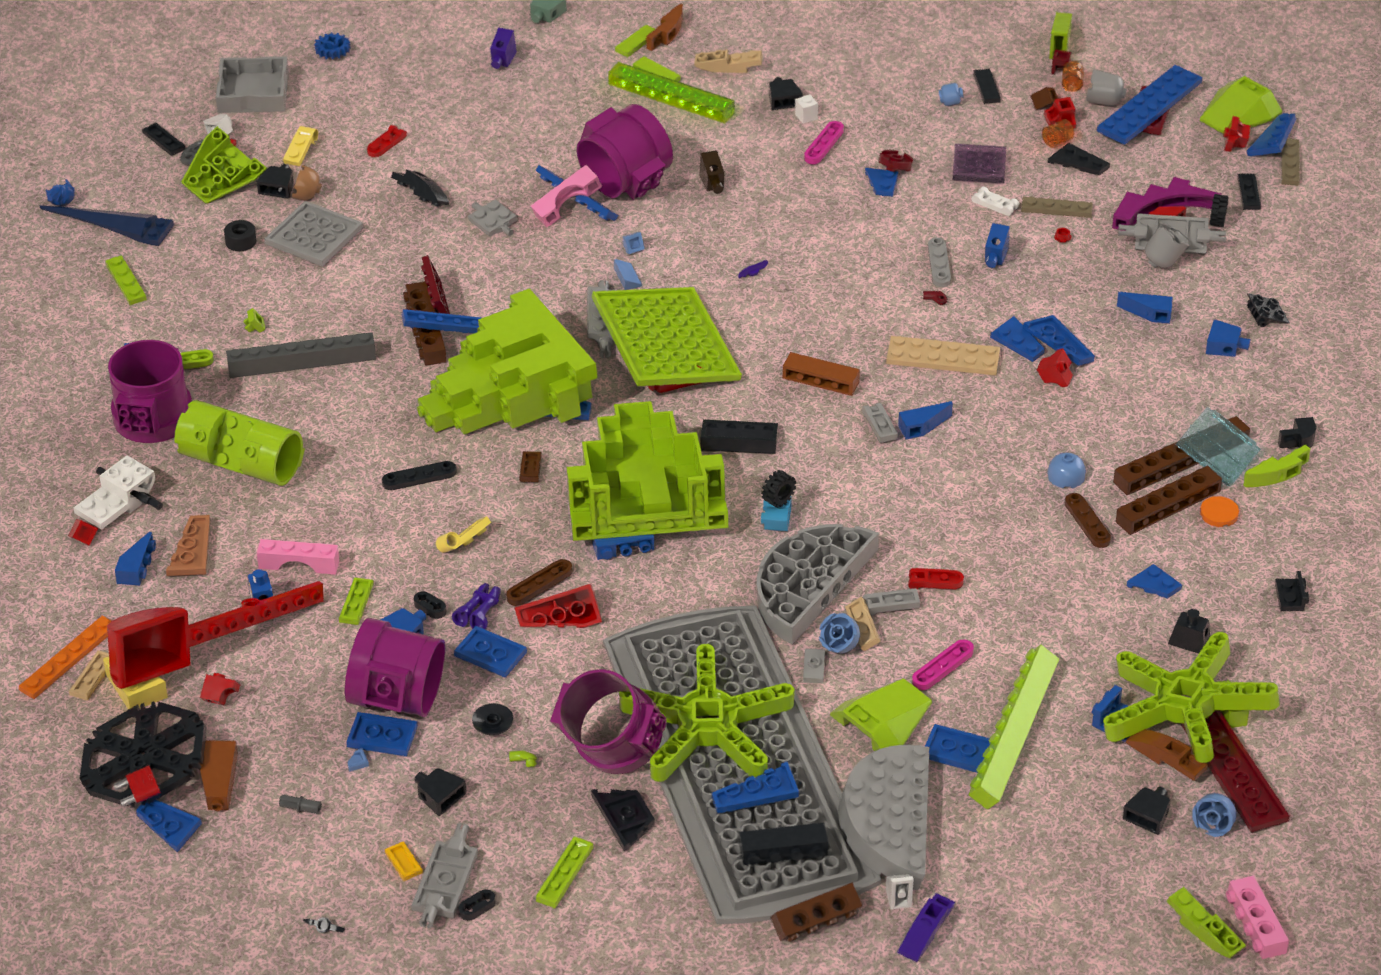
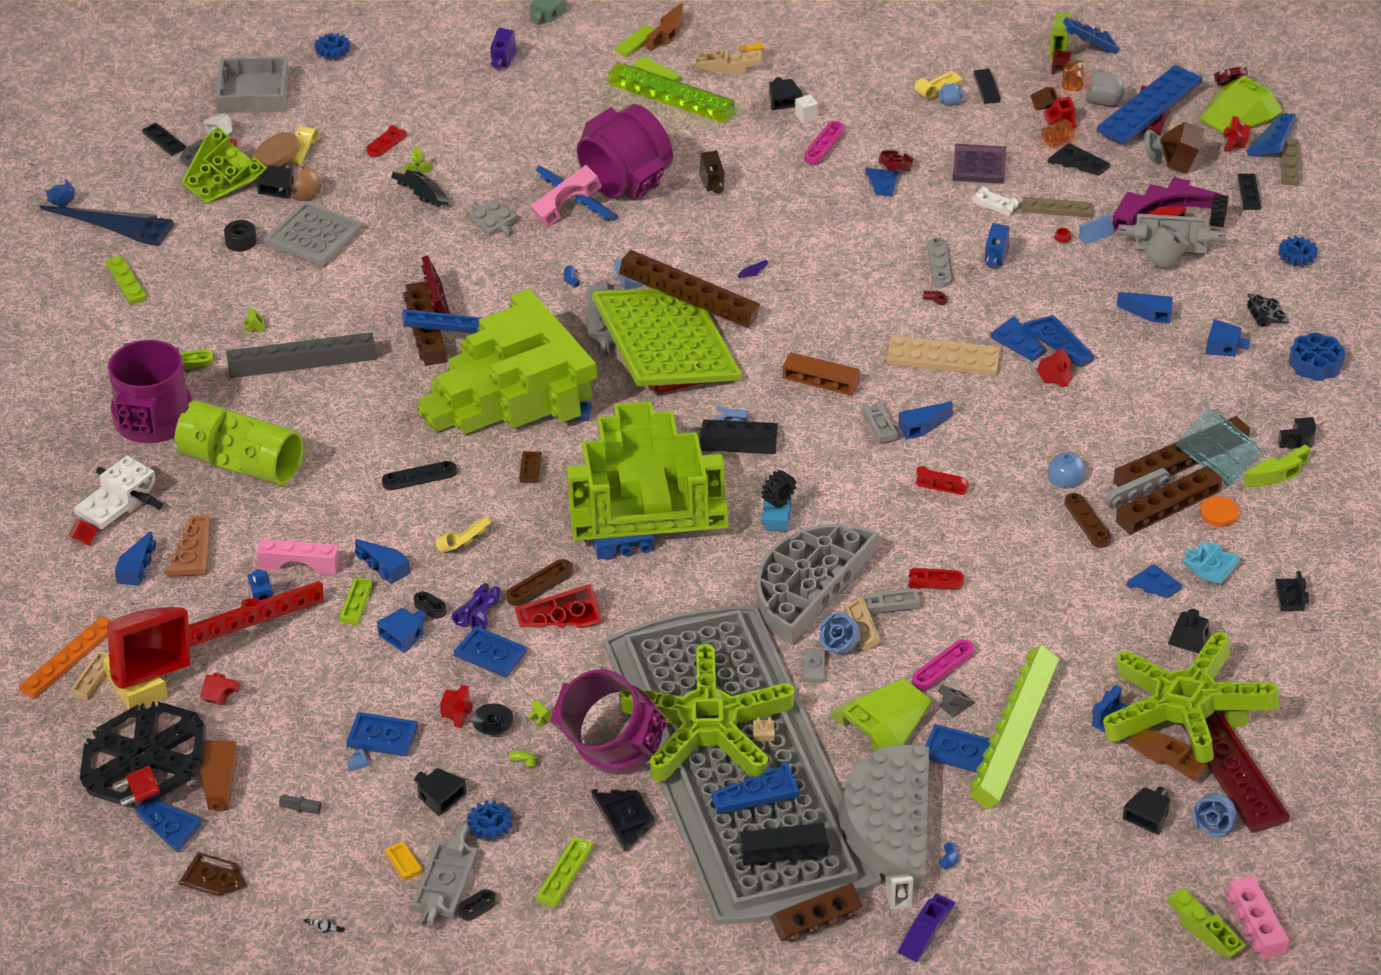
magenta cylinder [345,617,446,717] -> none
medium blue tile [622,232,645,254] -> none
none -> reddish brown tile [179,852,247,896]
none -> medium nougat piece [253,132,300,168]
none -> blue slope [355,539,410,584]
none -> lime plant [403,146,433,173]
none -> red brick [440,685,473,728]
none -> blue gear [467,800,513,841]
none -> lime tile [528,699,552,727]
none -> blue arm [563,265,580,288]
none -> reddish brown brick [619,250,760,328]
none -> medium blue plate [715,406,749,421]
none -> yellow tile [738,42,763,52]
none -> tan tile [753,718,774,741]
none -> light yellow plate [914,71,963,99]
none -> red plate [916,466,969,495]
none -> dark grey slope [937,684,975,717]
none -> blue arm [939,842,959,869]
none -> blue wing [1063,17,1120,54]
none -> medium blue slope [1079,214,1114,245]
none -> light grey plate [1104,468,1171,509]
none -> reddish brown piece [1144,122,1204,174]
none -> medium azure plate [1182,542,1241,584]
none -> dark red plate [1214,67,1248,85]
none -> blue gear [1278,236,1318,266]
none -> blue connector [1289,333,1345,381]

